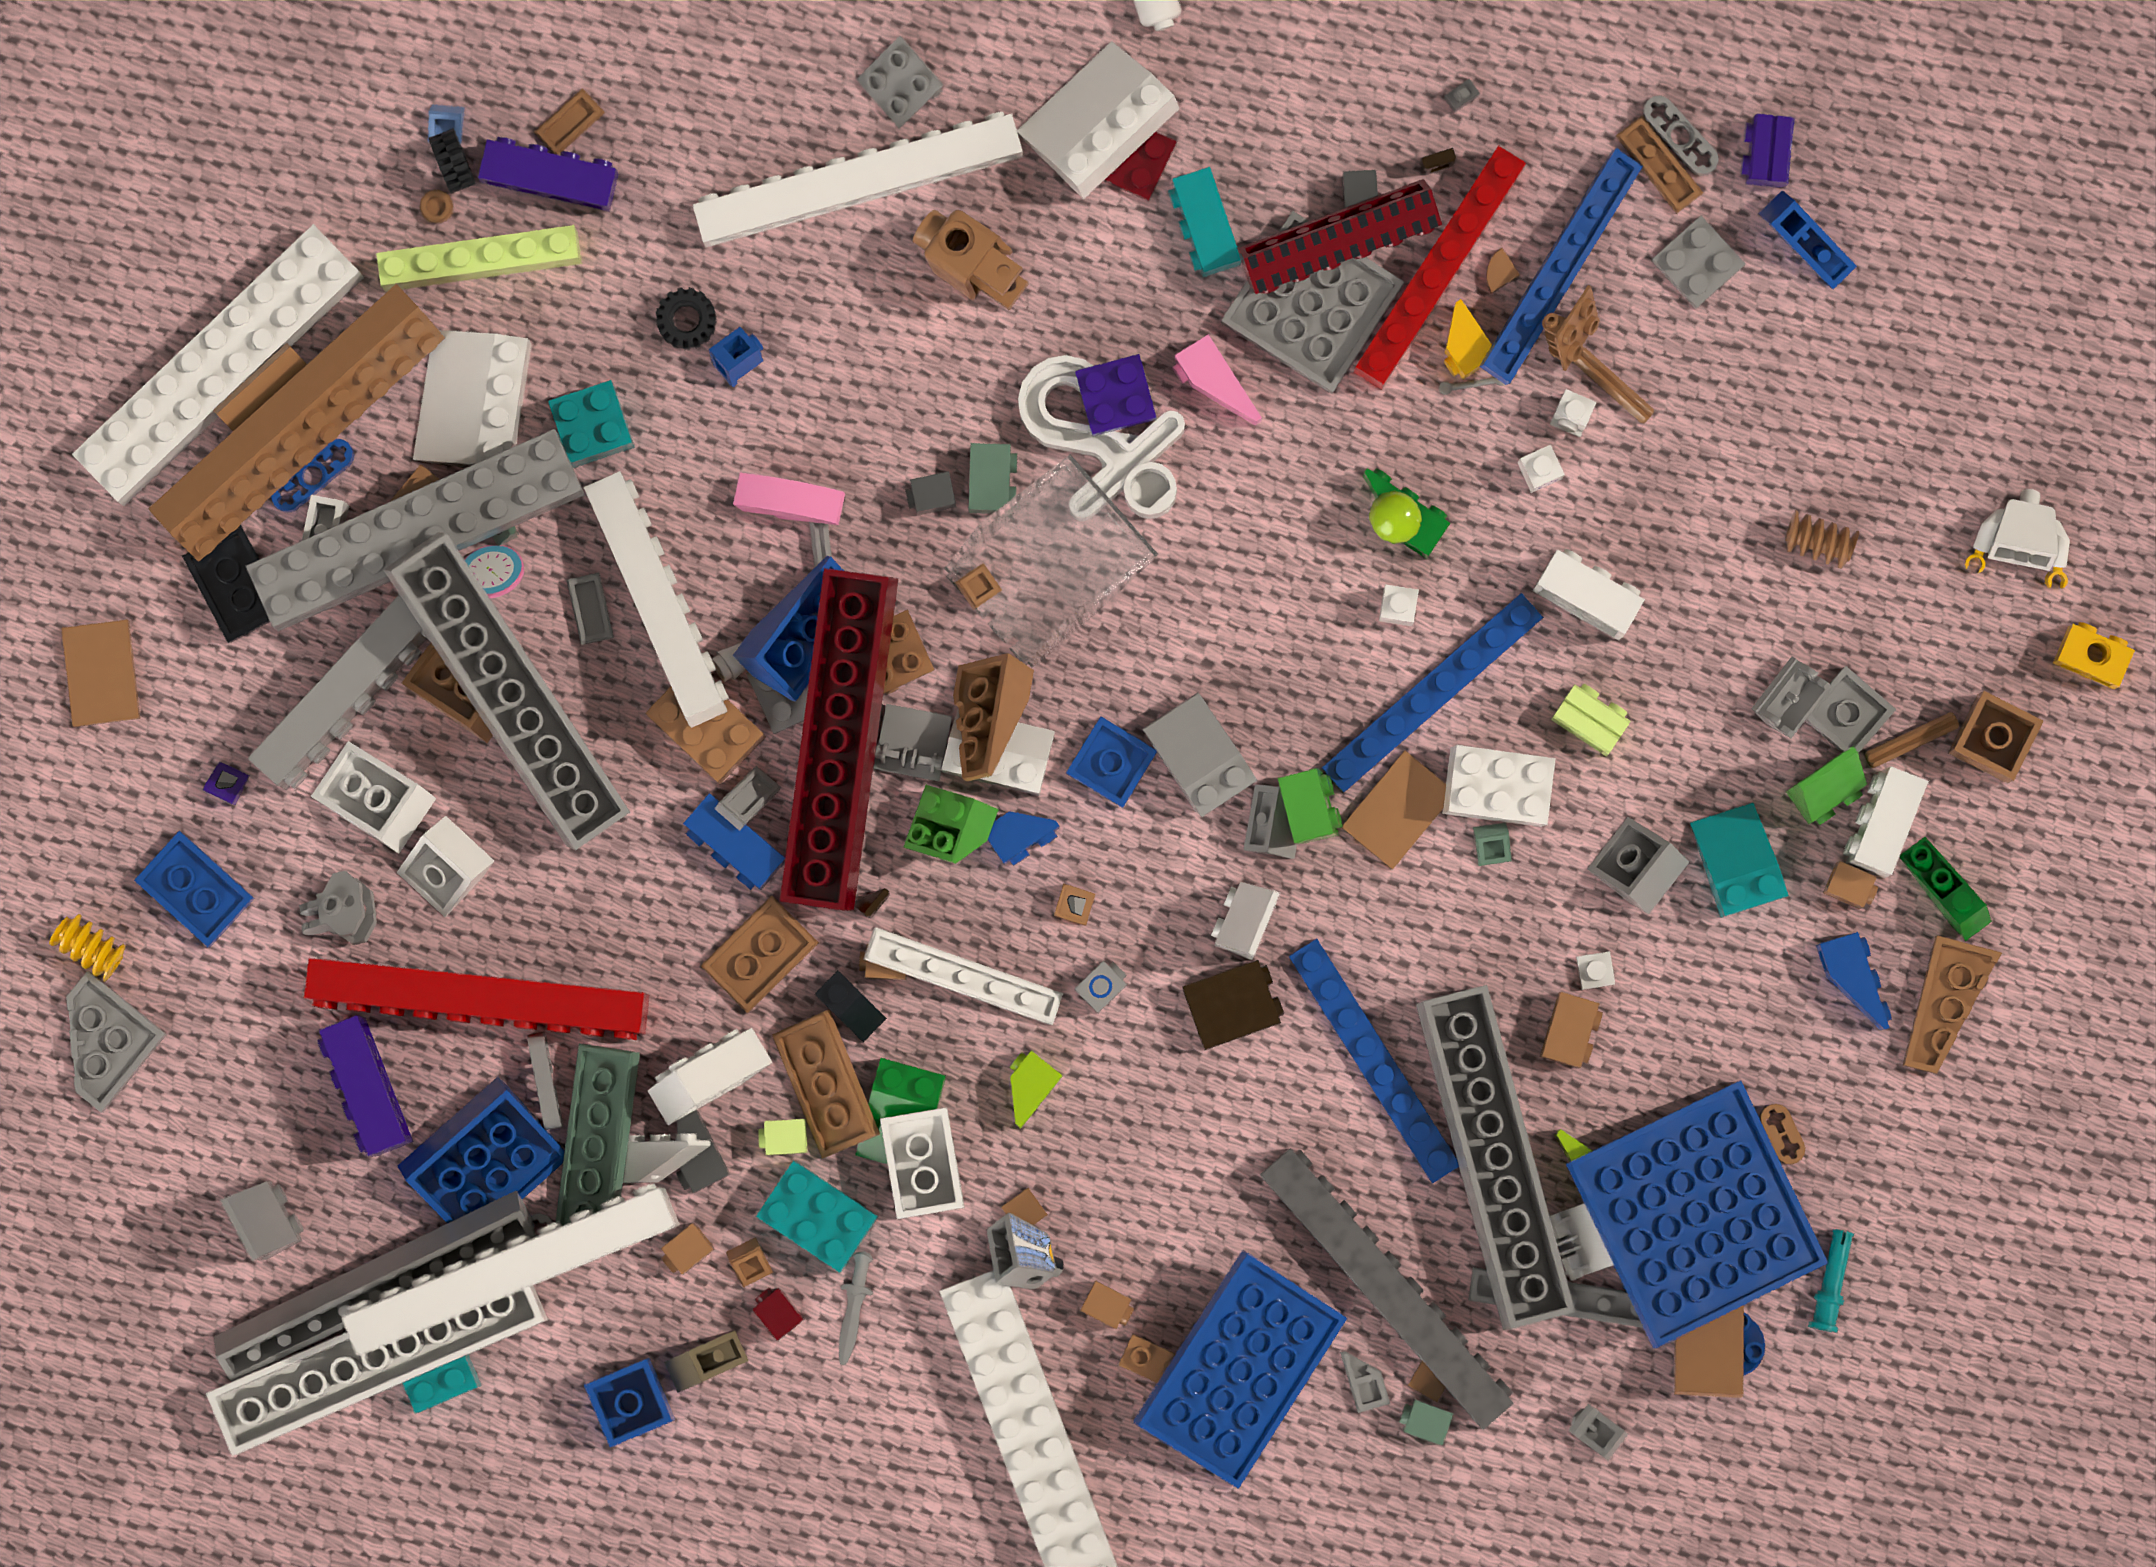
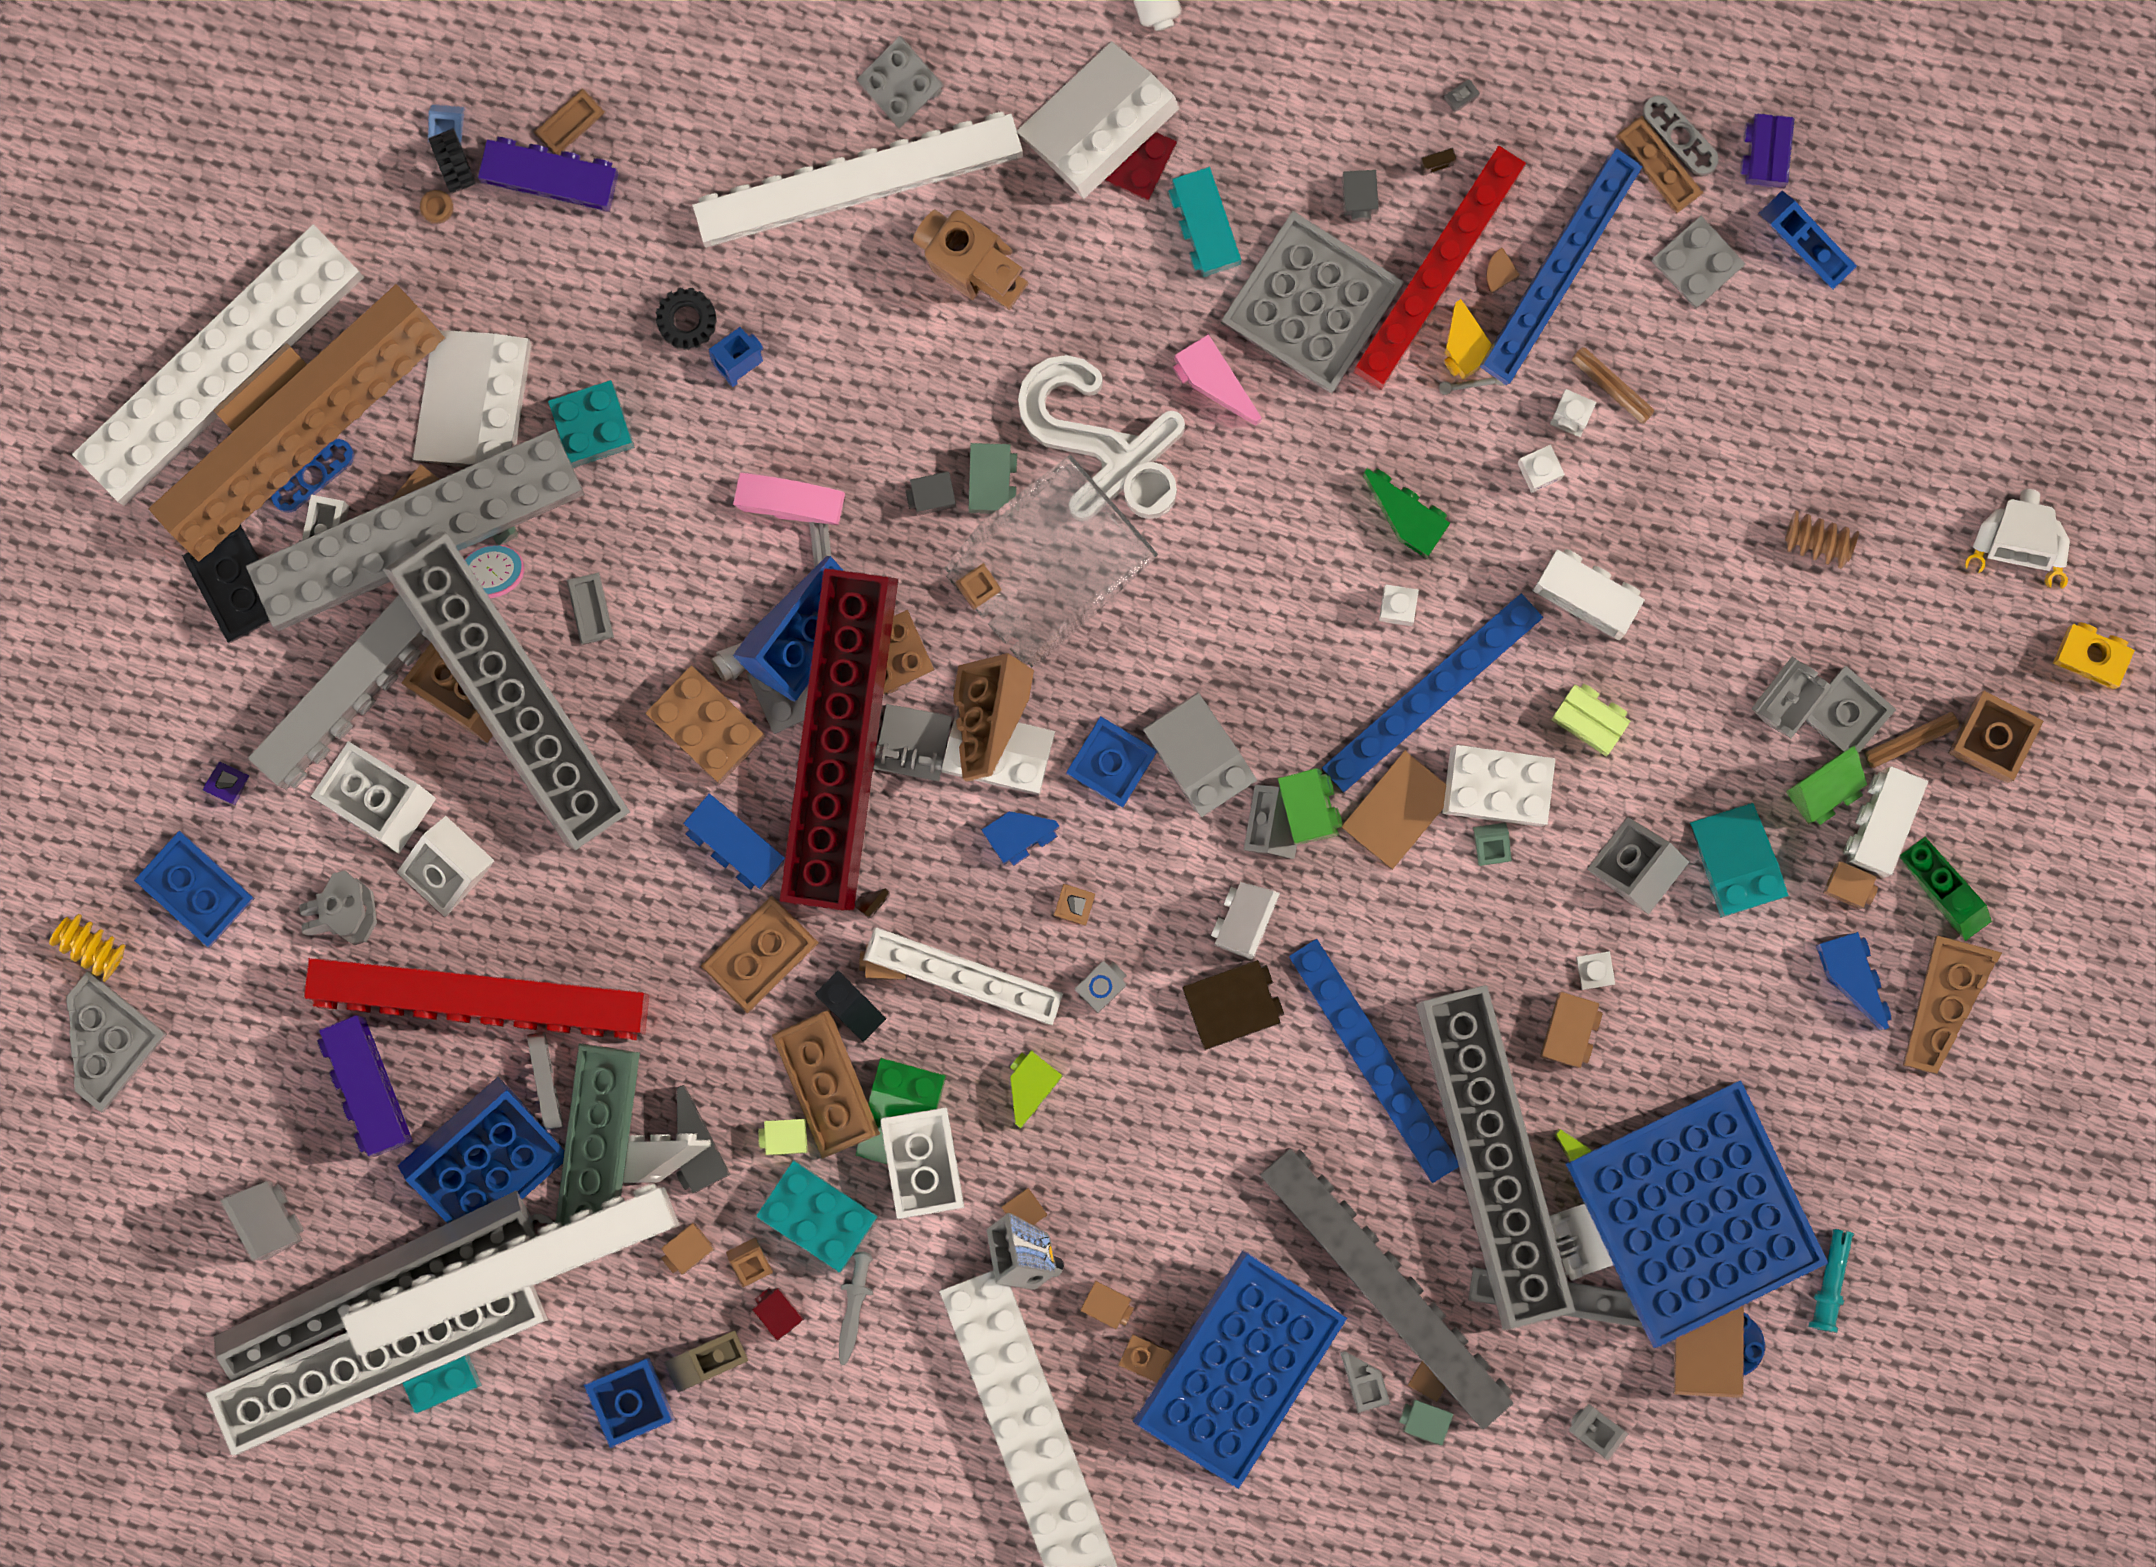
medium nougat tile [61,619,140,727] -> none
yellowish green brick [376,225,582,292] -> none
white brick [584,471,729,728] -> none
white brick [648,1028,773,1125] -> none
light grey tile [715,766,781,830] -> none
bright green slope [903,784,999,864] -> none
dark purple plate [1075,354,1157,437] -> none
dark red brick [1237,179,1442,294] -> none
lime hair [1369,491,1422,544] -> none
medium nougat hinge [1542,285,1599,371] -> none
medium nougat beam [1759,1104,1805,1165] -> none

